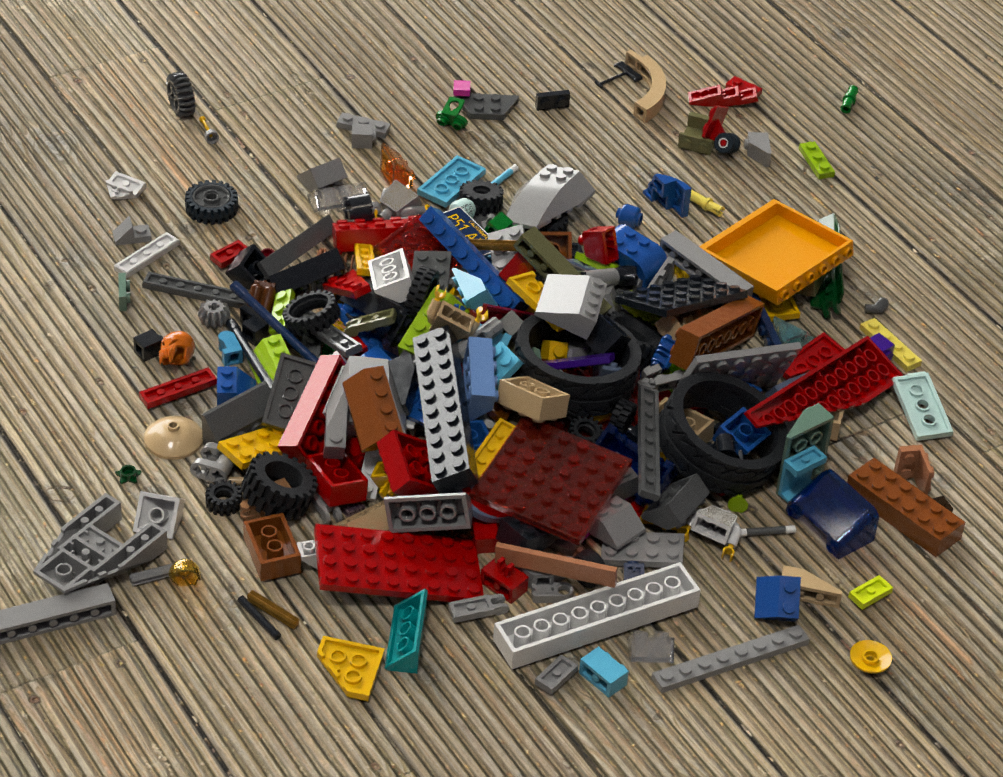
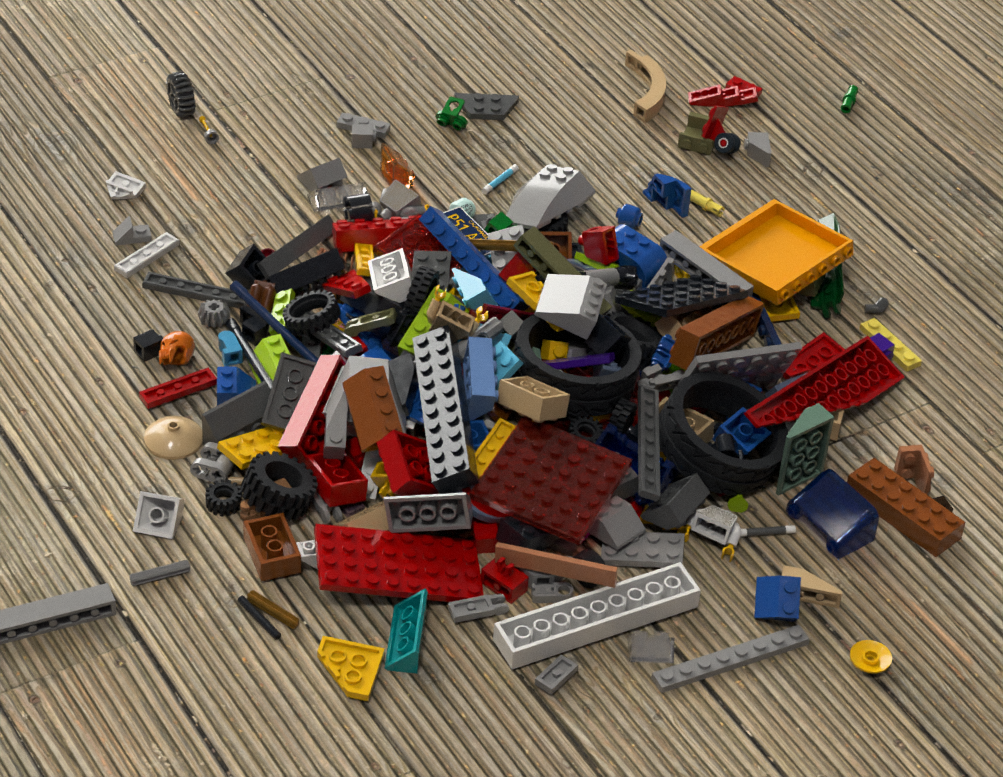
light grey wedge [33,493,168,594] -> none
dark green plate [115,465,142,484] -> none
sand green plate [118,273,131,311] -> none
clear yellow hair [169,559,201,586] -> none
black wheel [185,180,238,225] -> none
red plate [210,240,247,269] -> none
medium azure plate [417,155,486,208] -> none
tile [453,80,471,97] -> none
black tyre [459,179,504,216] -> none
black plate [535,90,570,111] -> none
medium azure brick [579,646,629,698] -> none
black piece [595,61,643,88] -> none
dark blue bracket [621,561,645,581] -> none
clear light blue slope [773,316,814,347] -> none
medium azure panel [778,445,827,506] -> none
lime plate [799,141,835,180] -> none
neon yellow plate [848,575,893,610] -> none
light aqua hinge [892,371,954,441] -> none

